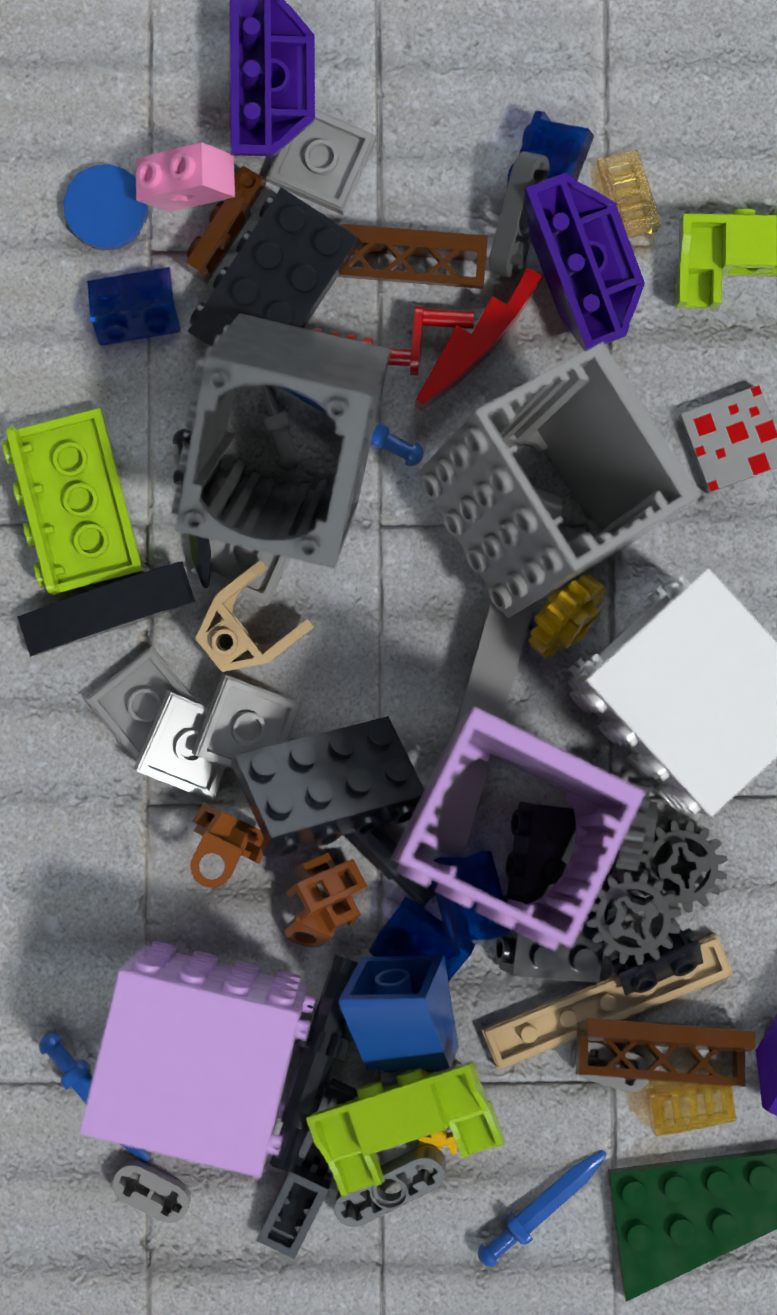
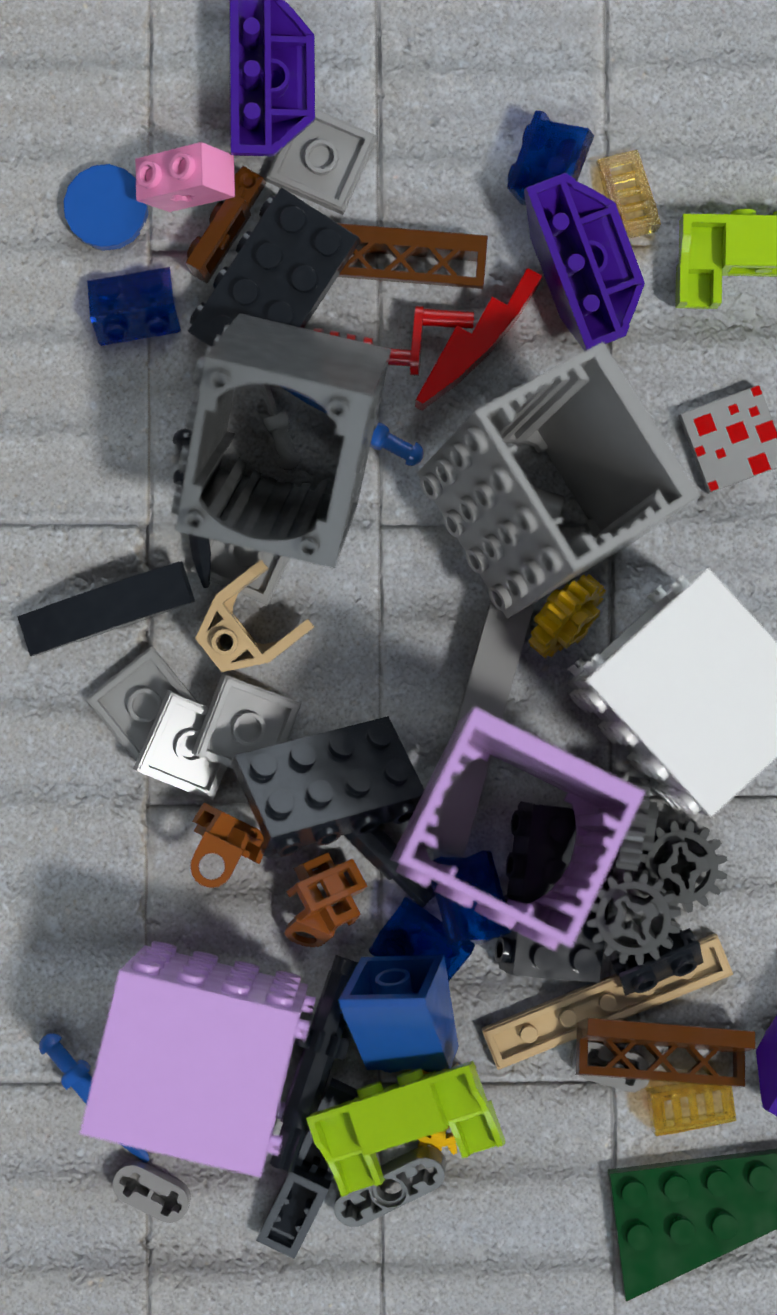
lime bracket [2,408,145,595] -> none
blue sword [478,1151,606,1267] -> none
dark grey beam [489,151,549,279] -> none

